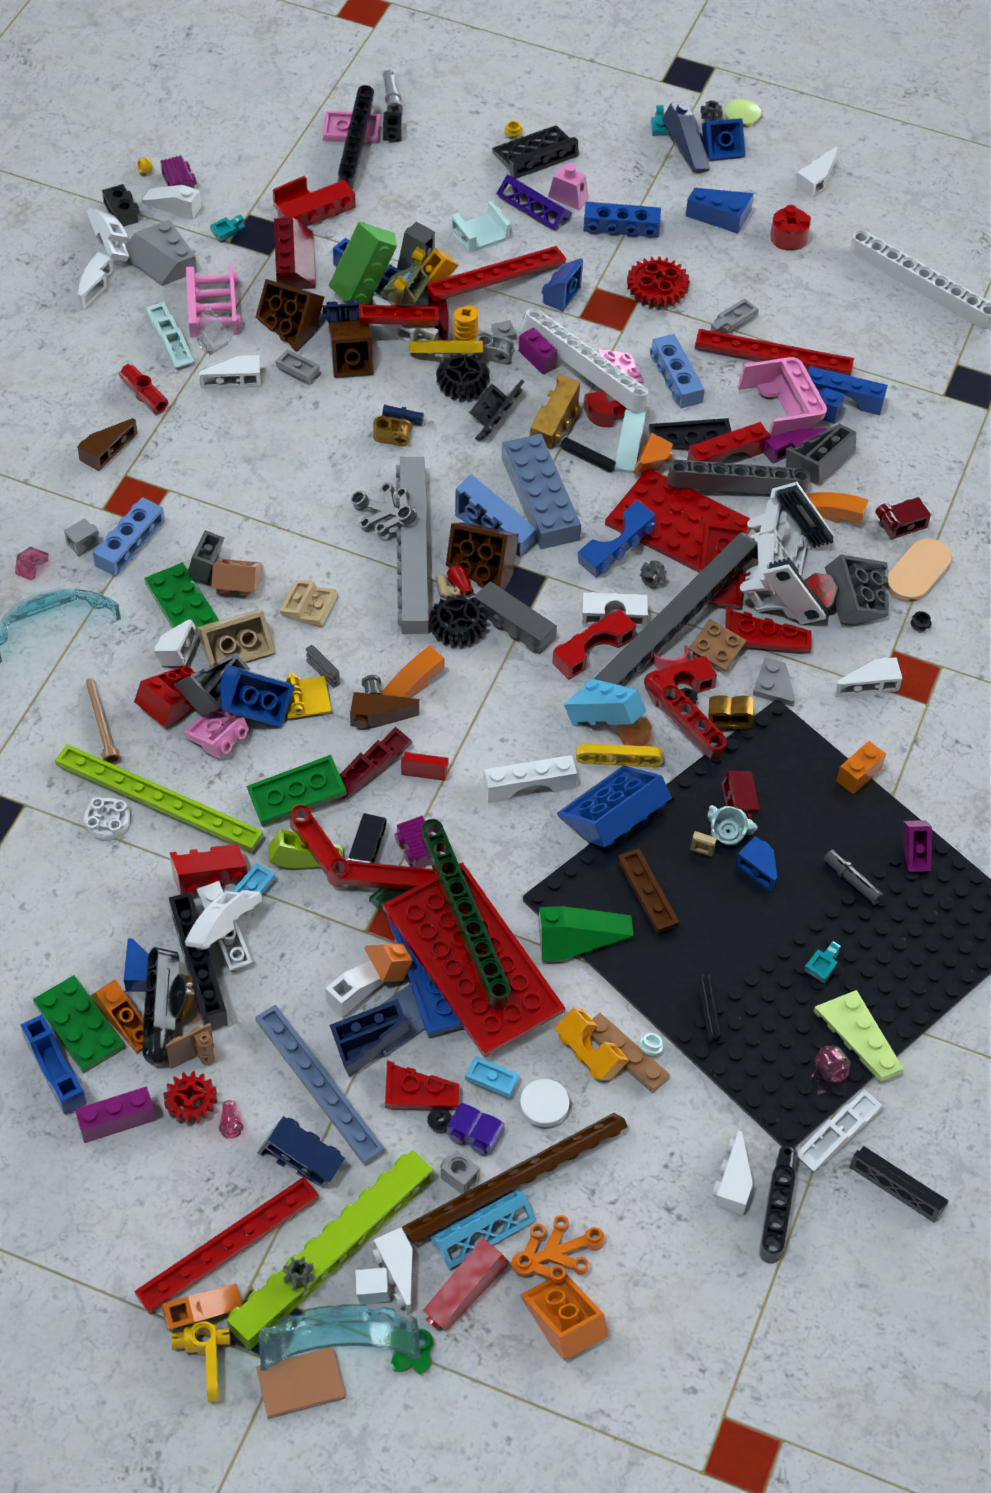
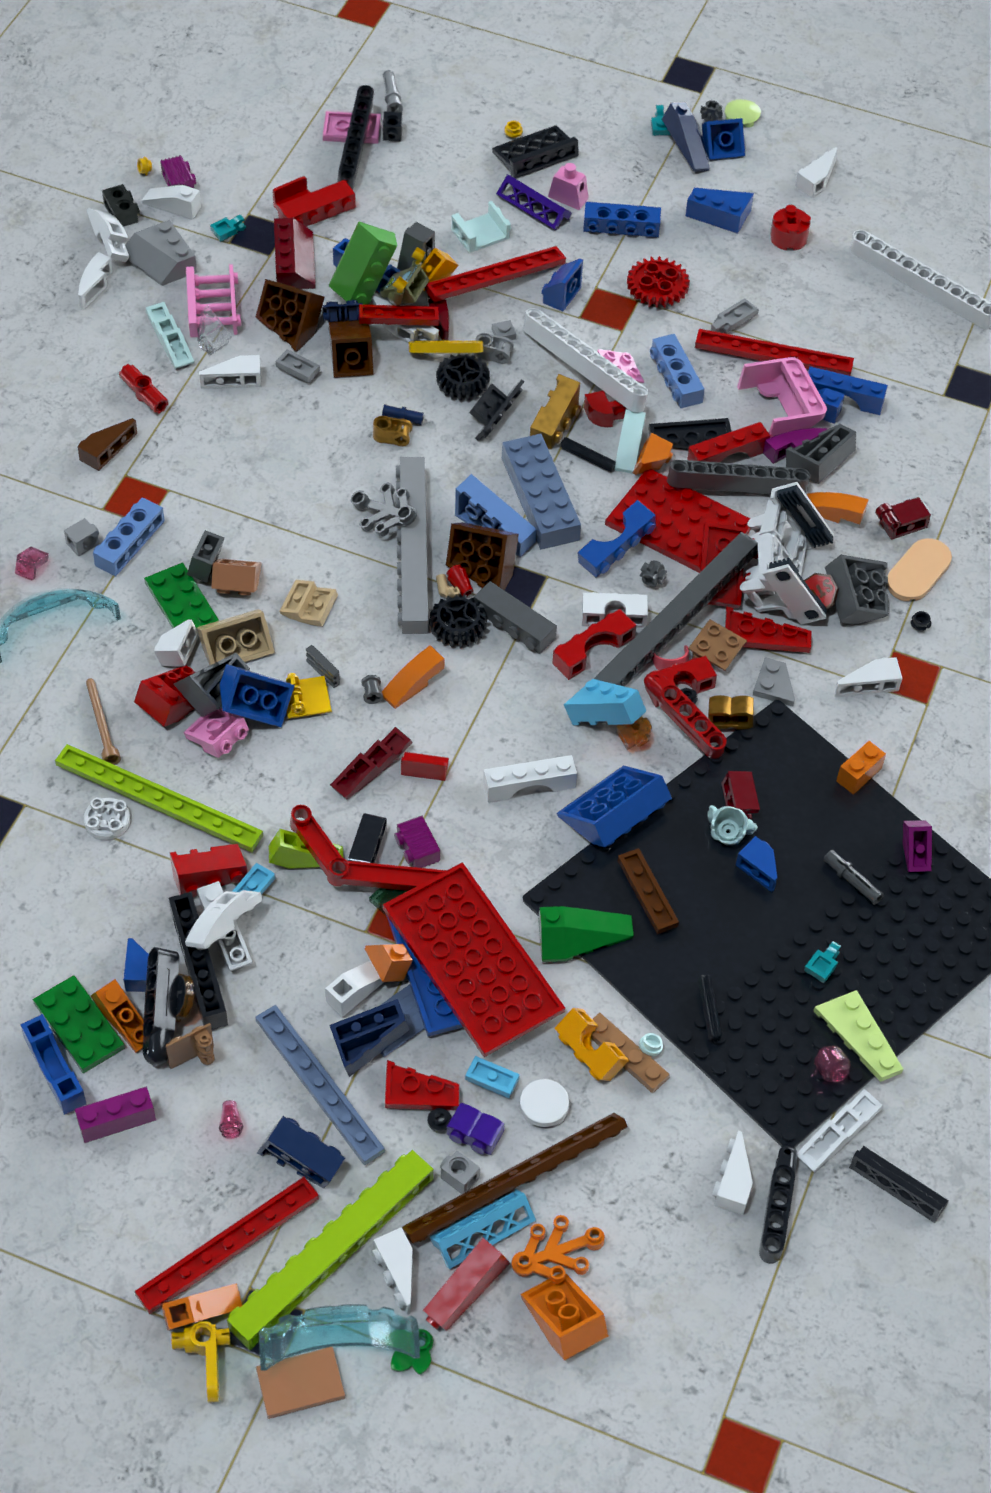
red gear [163,1071,218,1125] -> none
green plate [246,755,347,826] -> none
dark grey gear [283,1257,314,1291] -> none
reddish brown slope [350,692,420,728] -> none
white panel [356,1268,390,1304] -> none
dark green beam [421,819,510,1009] -> none
light orange piece [453,306,479,341] -> none
magenta brick [518,328,558,374] -> none
yellow beam [576,743,663,767] -> none
tan tile [690,831,717,856] -> none

